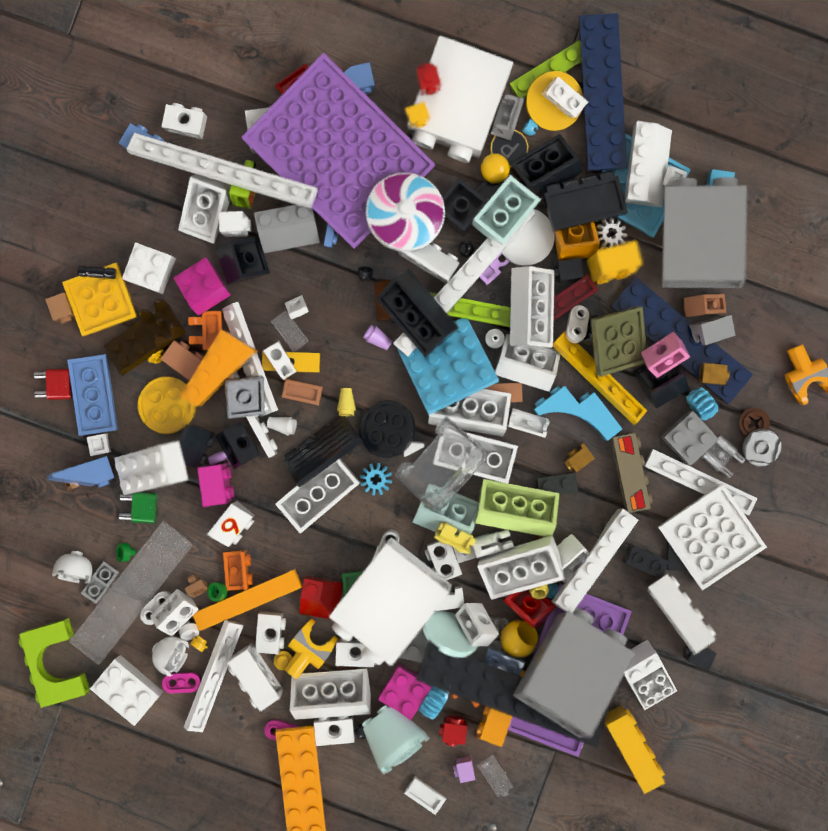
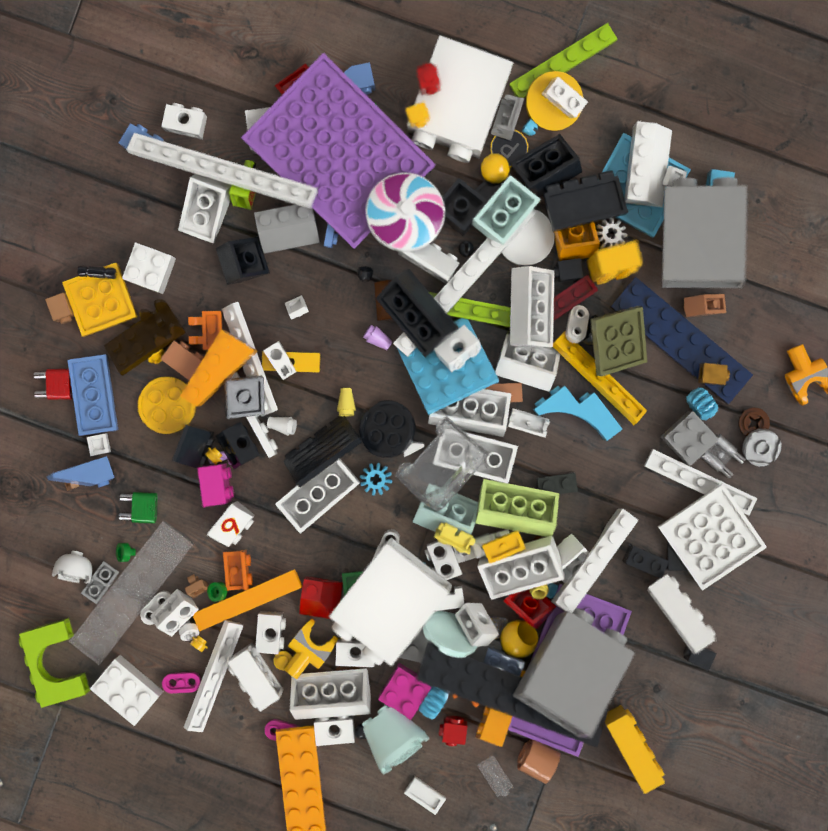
white brick [114,441,188,495] -> none
white cylinder [152,636,189,677] -> none
dark pink brick [174,257,231,316] -> none
white brick [219,211,251,237] -> none
clear tile [271,310,309,352] -> none
nougat tile [281,379,323,405] -> none
lavender plate [453,756,475,783] -> none
lavender plate [479,252,510,286] -> none
white tile [485,329,505,348] -> none
pearl gold brick [563,443,595,472] -> none
dark blue plate [579,13,627,171] -> none
dark tan brick [610,433,653,513] -> none
white slope [624,640,677,710] -> none
black slope [633,364,690,408] -> none
bright pink brick [641,332,690,378] -> none
light grey hinge [689,315,736,345] -> none
none -> yellow plate [205,447,223,465]
none -> white brick [434,325,481,372]
none -> yellow plate [482,530,526,564]
none -> nougat piece [517,739,561,784]

